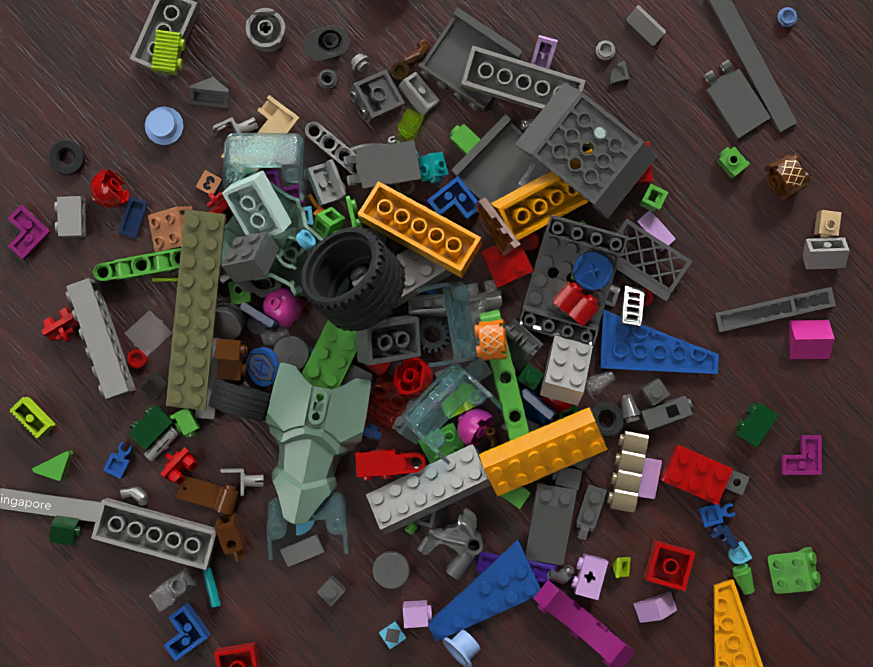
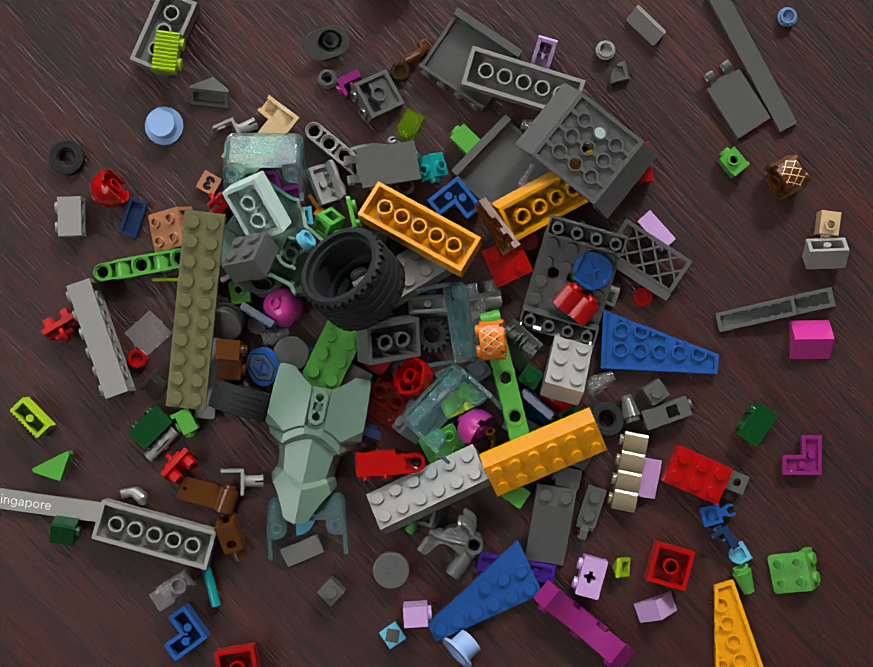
magenta plate [8,204,51,260] -> none
blue plate [103,442,133,479] -> none
light grey brick [246,8,287,52] -> none
light grey plate [351,54,369,72] -> none
light grey slope [398,72,440,116] -> none
flat silver arm [547,565,574,584] -> none
slope [619,286,645,328] -> none
bright green brick [640,184,668,212] -> none
none -> magenta bracket [335,69,362,100]

